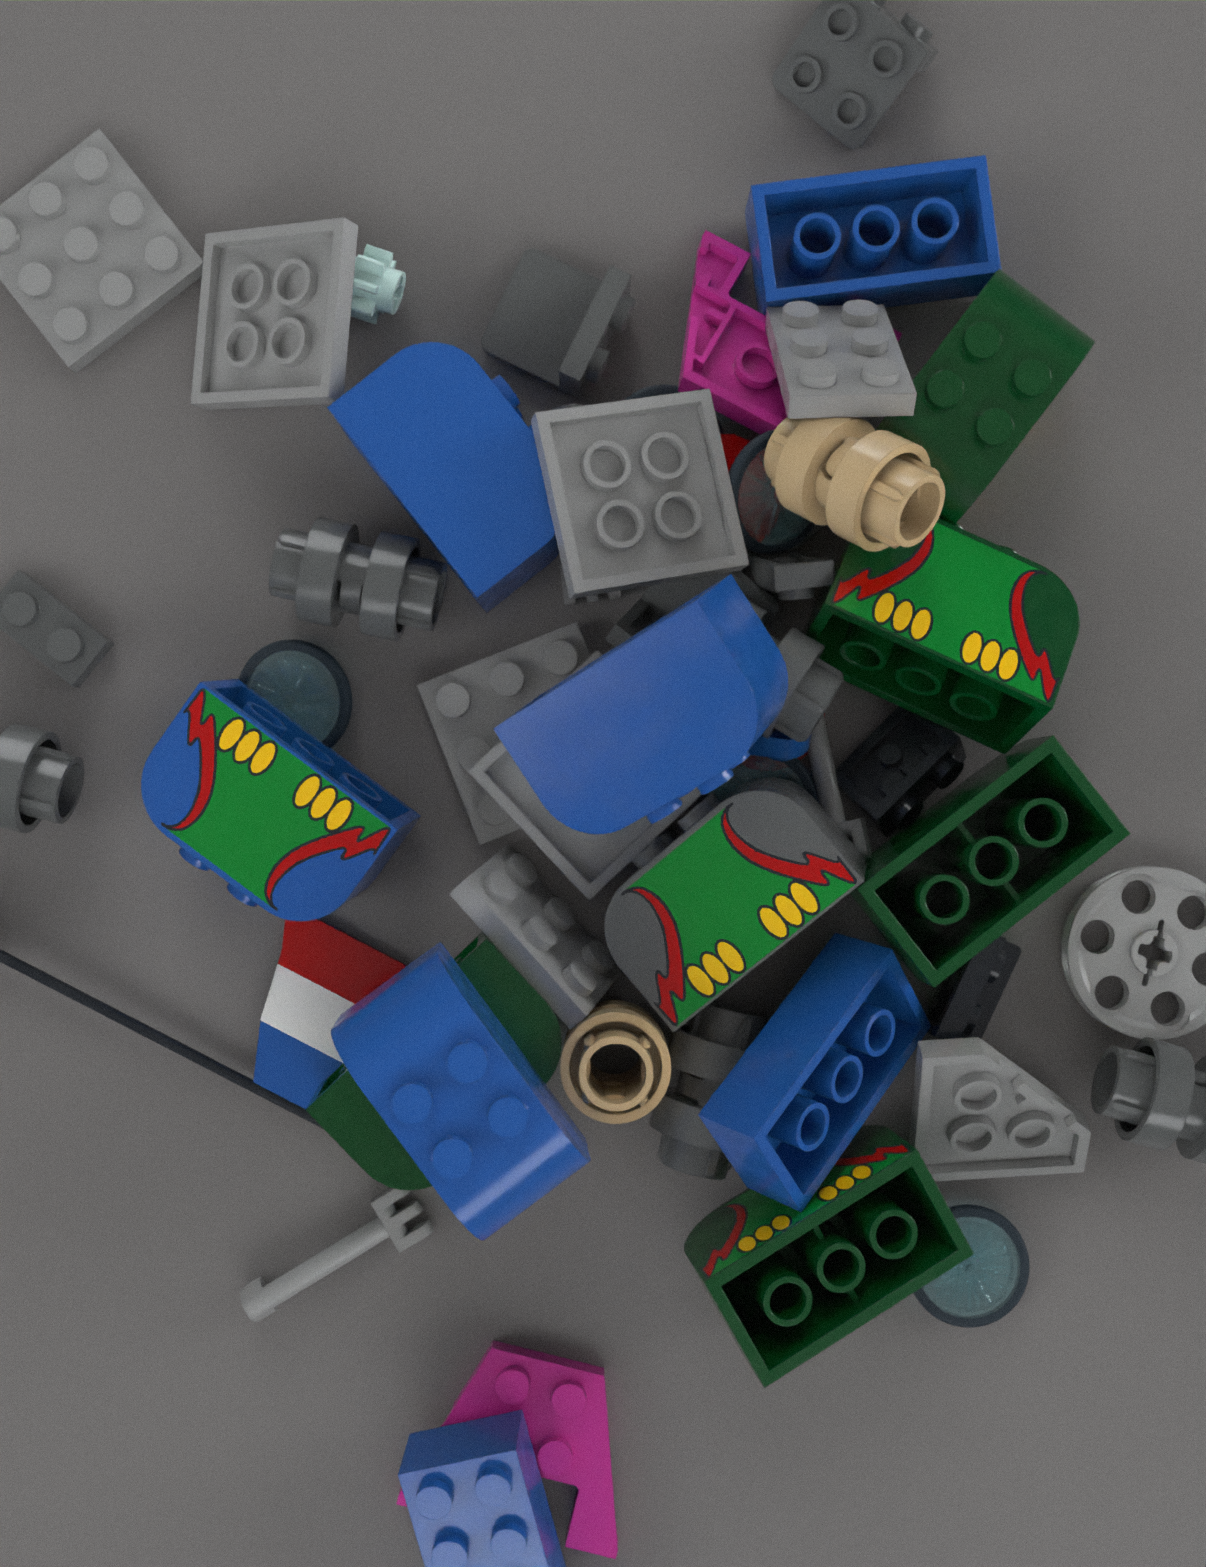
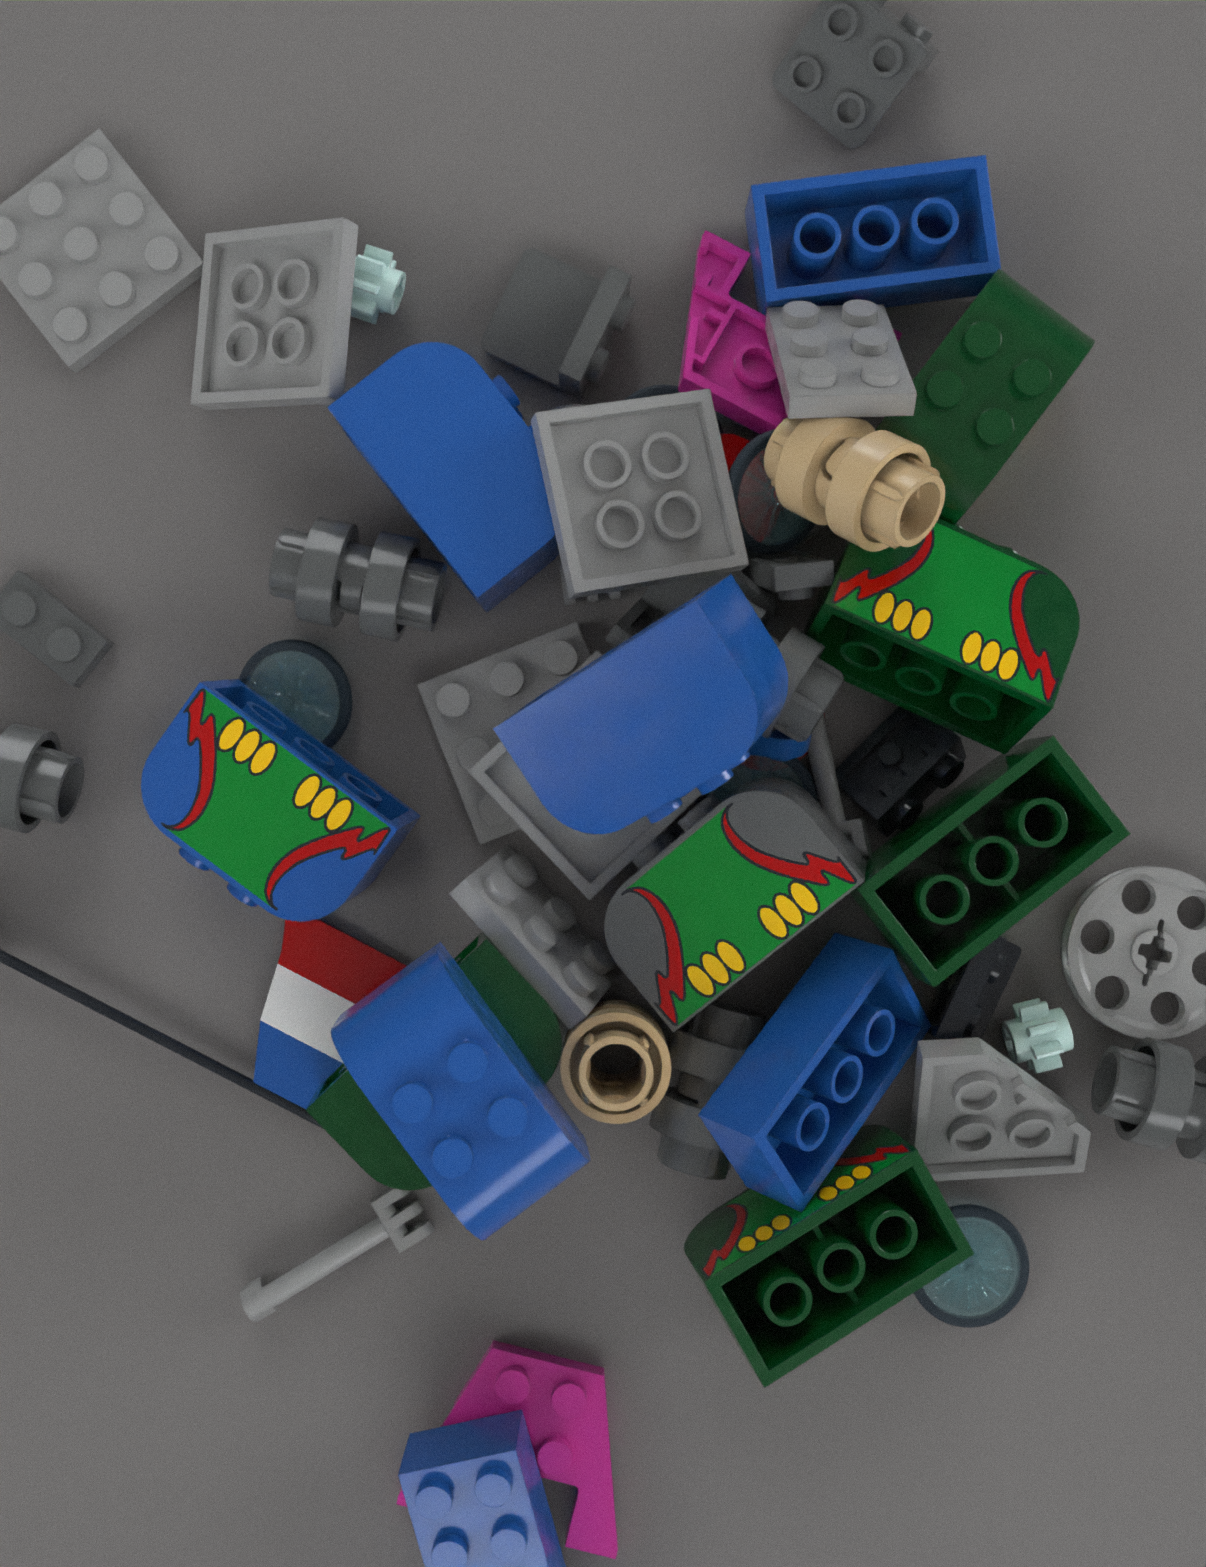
none -> light aqua gear [1001,998,1074,1074]

